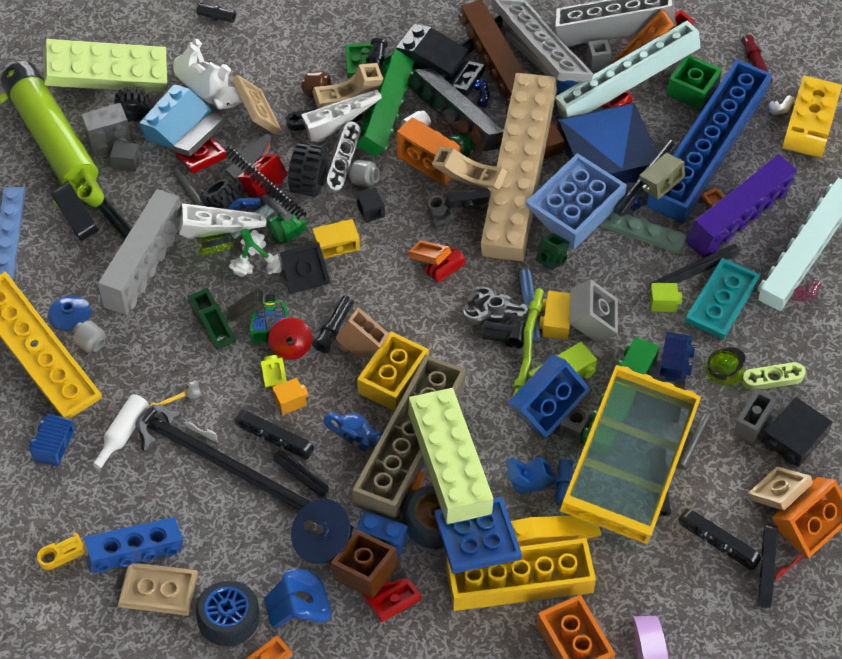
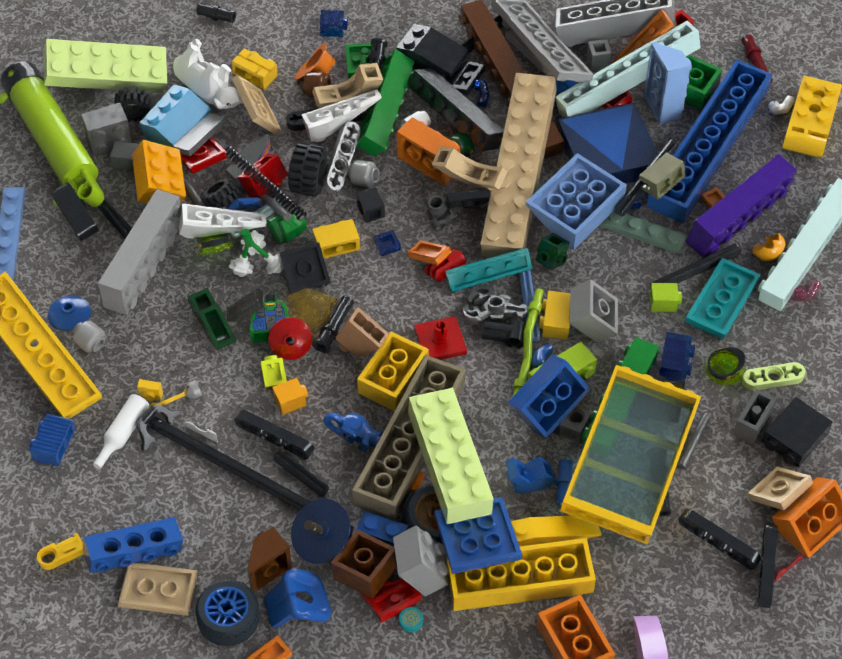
none -> light orange brick [132,140,186,204]
none -> yellow plate [137,379,163,402]
none -> yellow brick [231,48,278,90]
none -> reddish brown slope [247,527,292,593]
none -> clear yellow slope [287,288,337,330]
none -> orange piece [294,43,335,80]
none -> clear blue brick [320,10,348,37]
none -> clear blue plate [374,230,401,256]
none -> light grey brick [393,525,449,596]
none -> teal tile [399,607,423,632]
none -> red tile [414,316,467,360]
none -> teal tile [446,248,533,292]
none -> blue arm [532,343,553,368]
none -> light blue slope [643,42,692,125]
none -> light orange hair [752,233,785,262]

